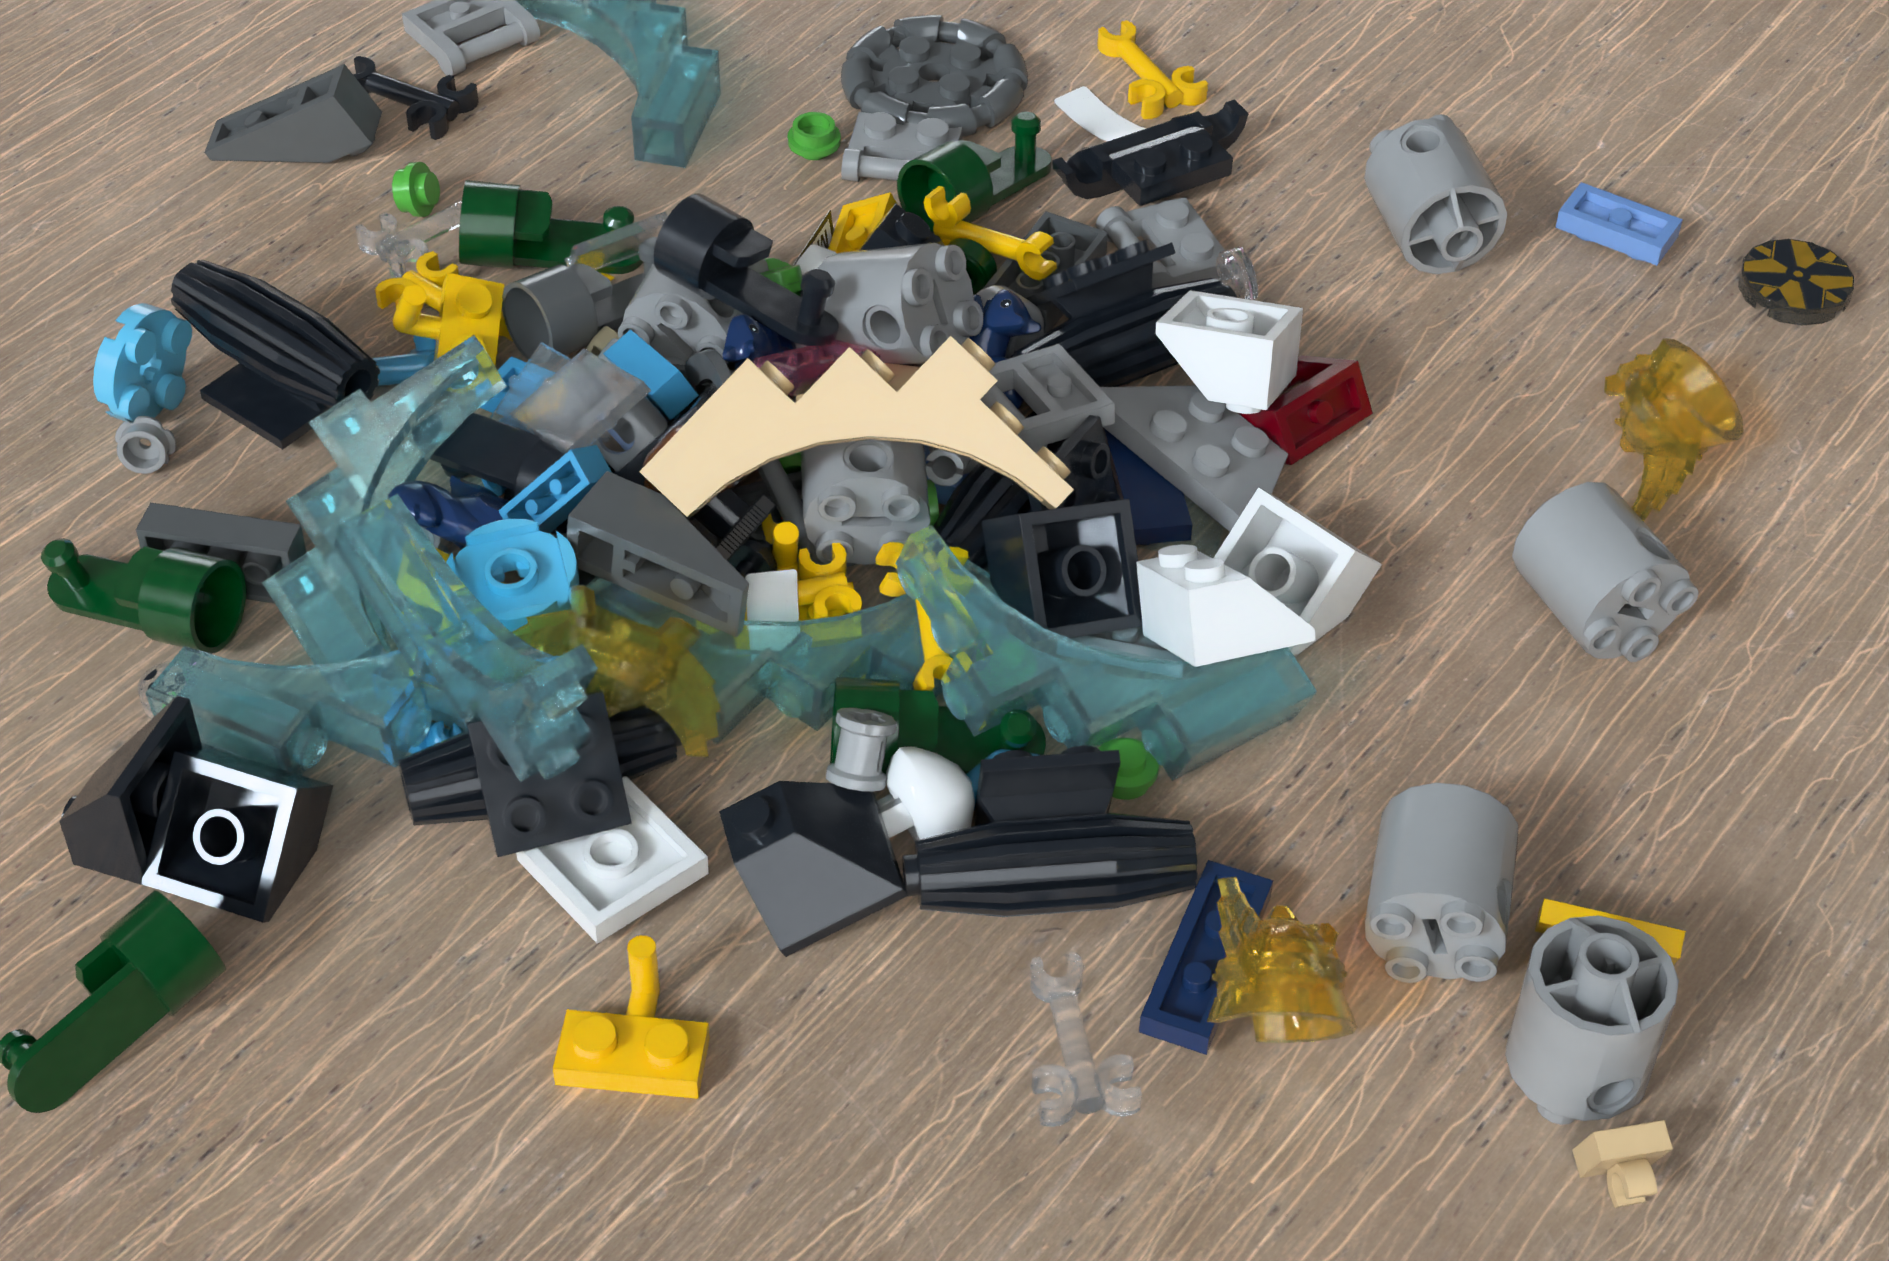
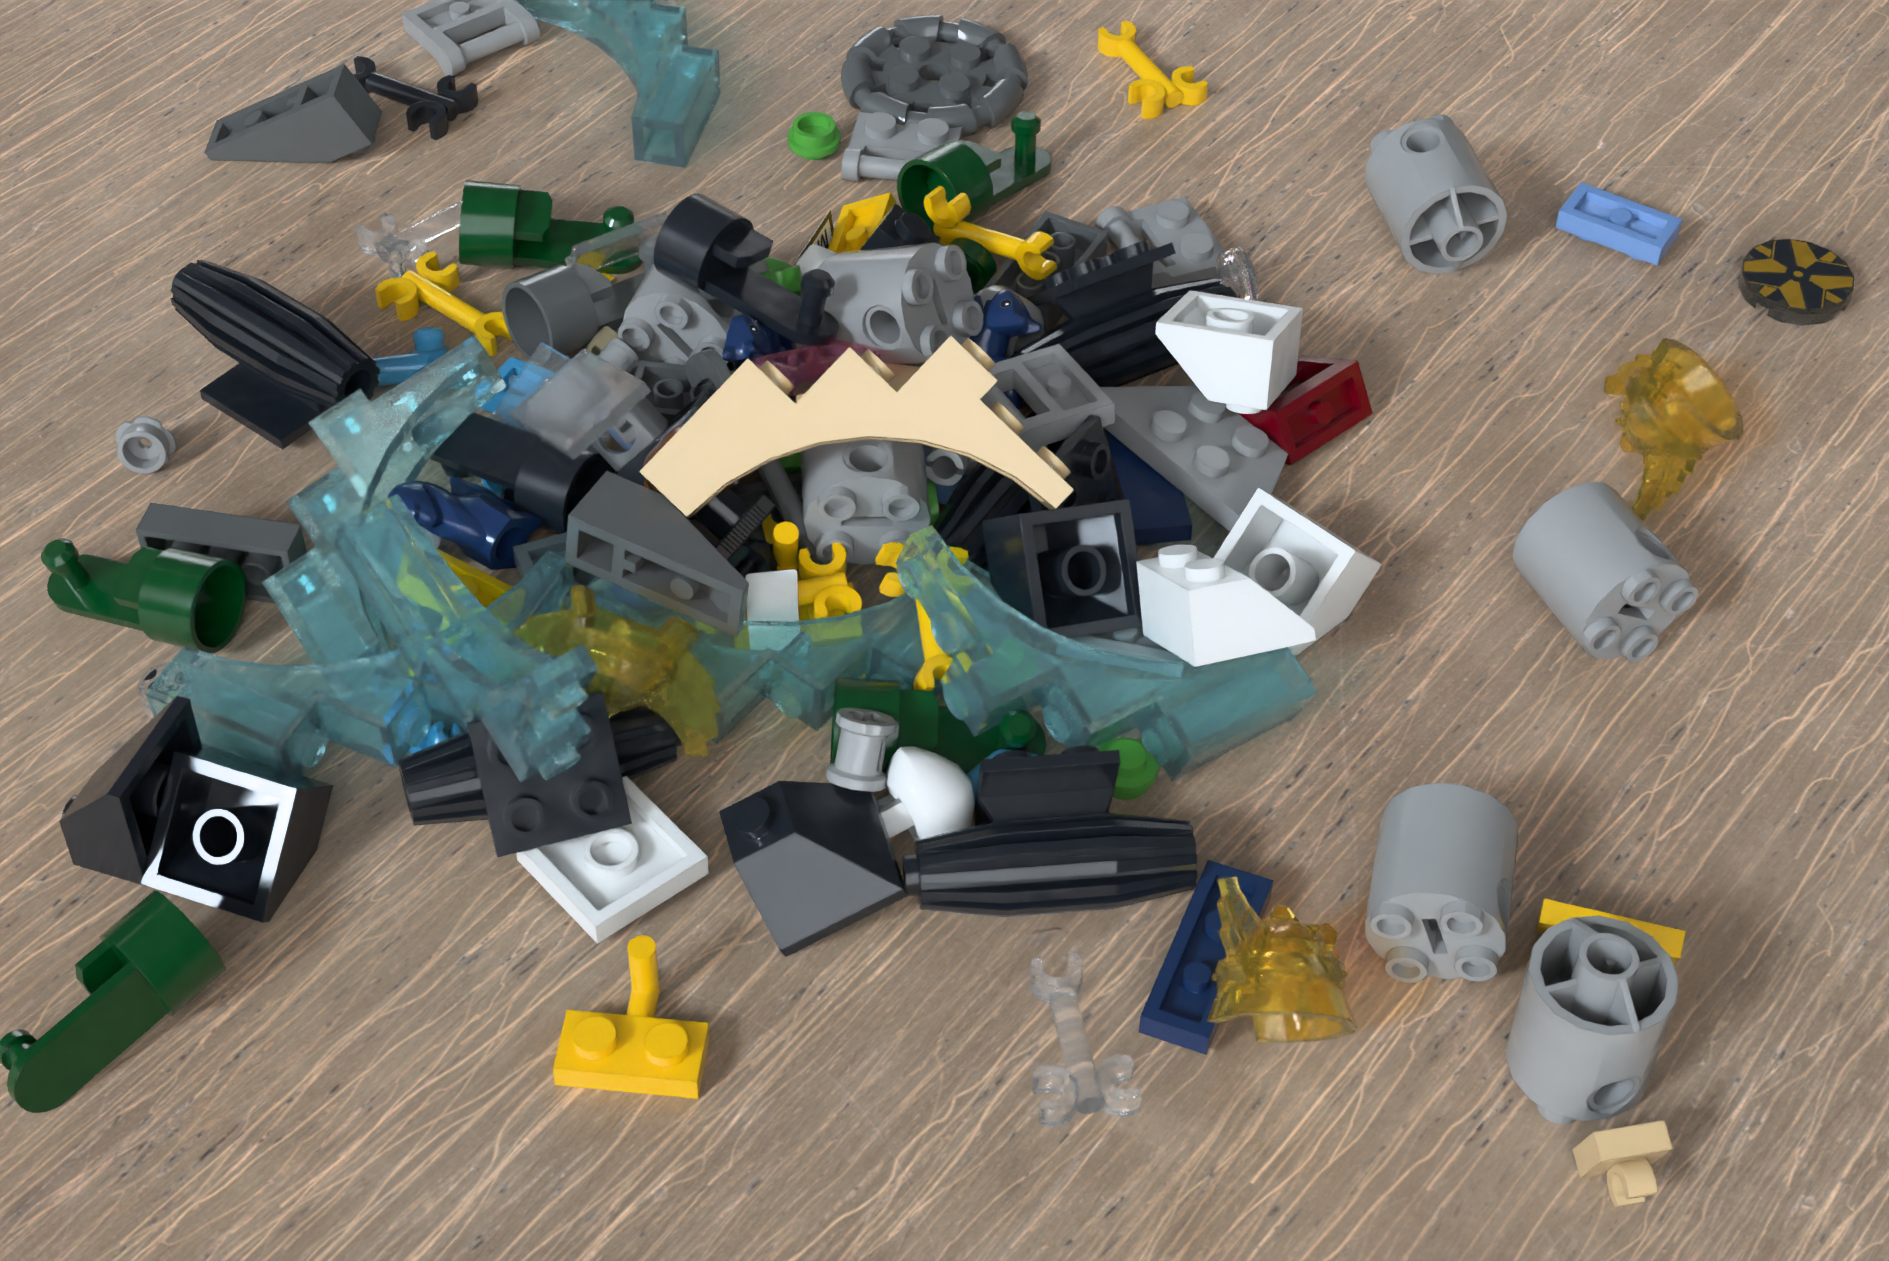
medium azure plate [93,303,192,422] -> none
bright green plate [392,162,440,217] -> none
yellow plate [392,272,504,394] -> none
medium azure plate [444,519,579,640] -> none
dark azure piece [499,445,612,533] -> none
dark azure piece [603,329,699,420] -> none
black plate [1052,99,1249,206] -> none
white sticker [1054,86,1146,141] -> none

